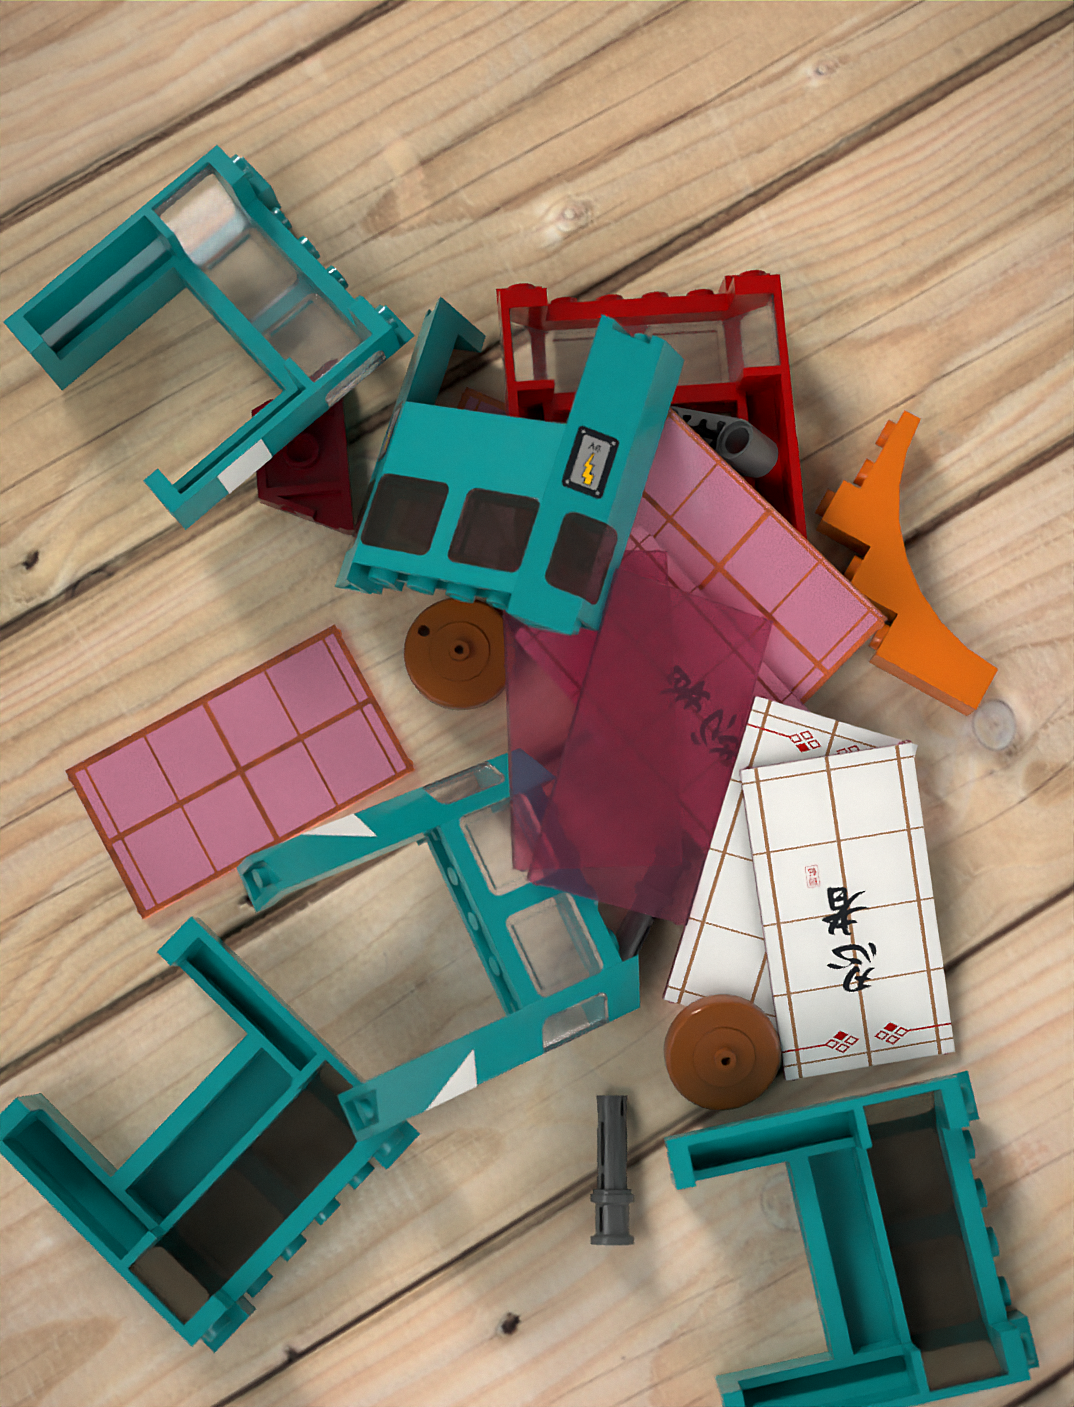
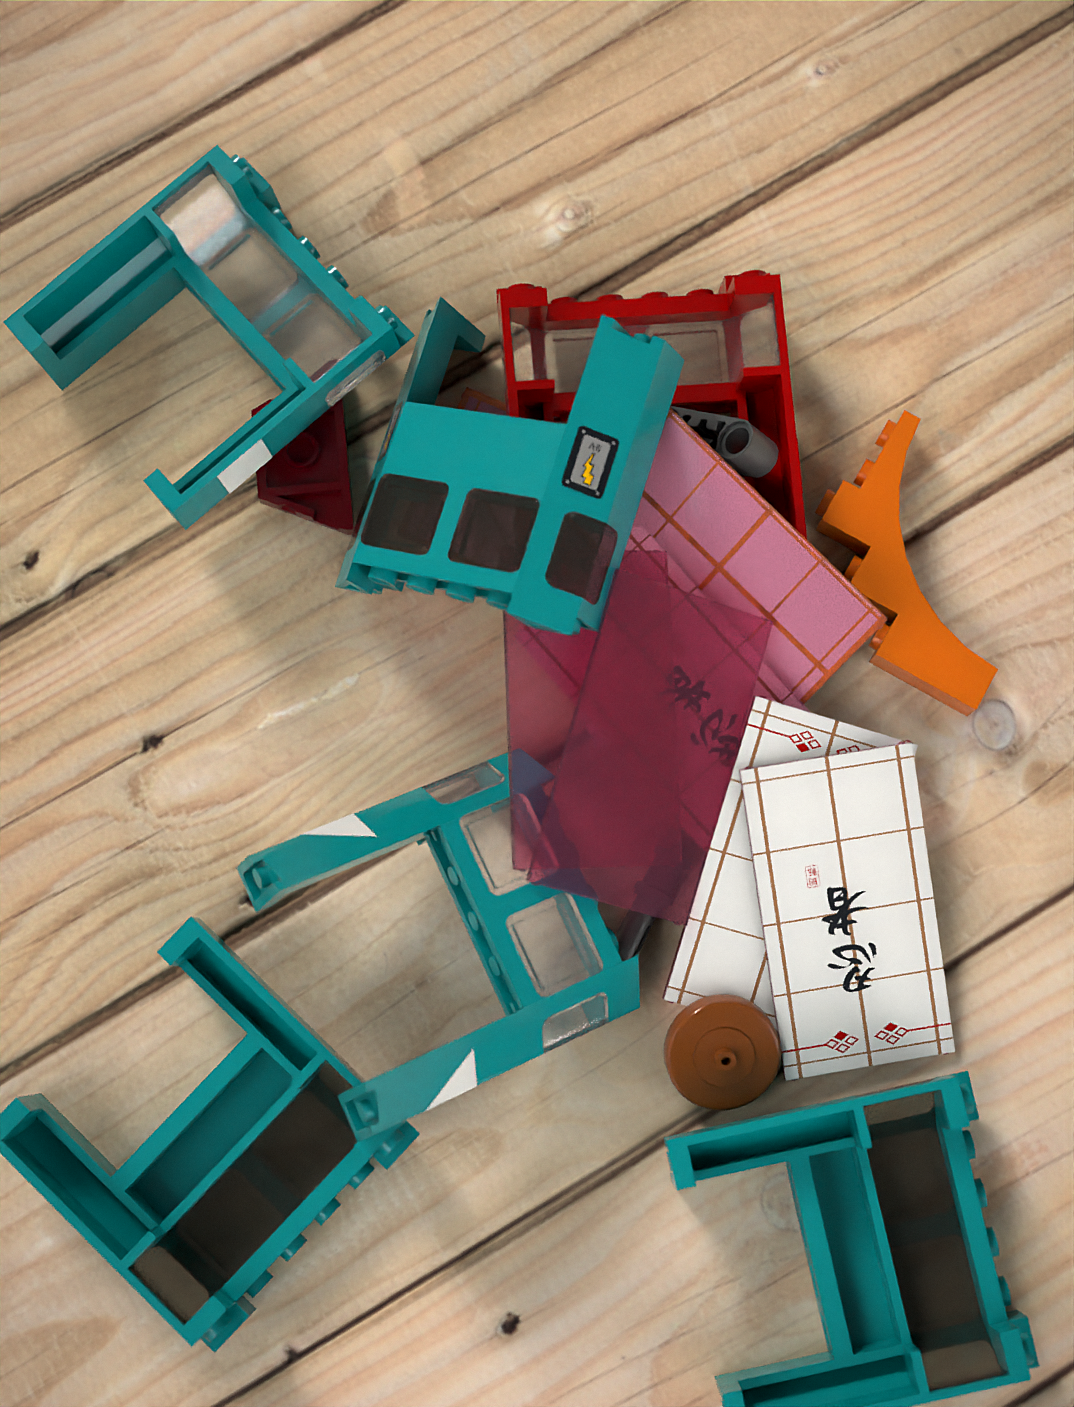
clear pink piece [65,624,415,919] -> none
dark orange wheel [404,598,516,710] -> none
dark grey pin [590,1096,634,1245] -> none

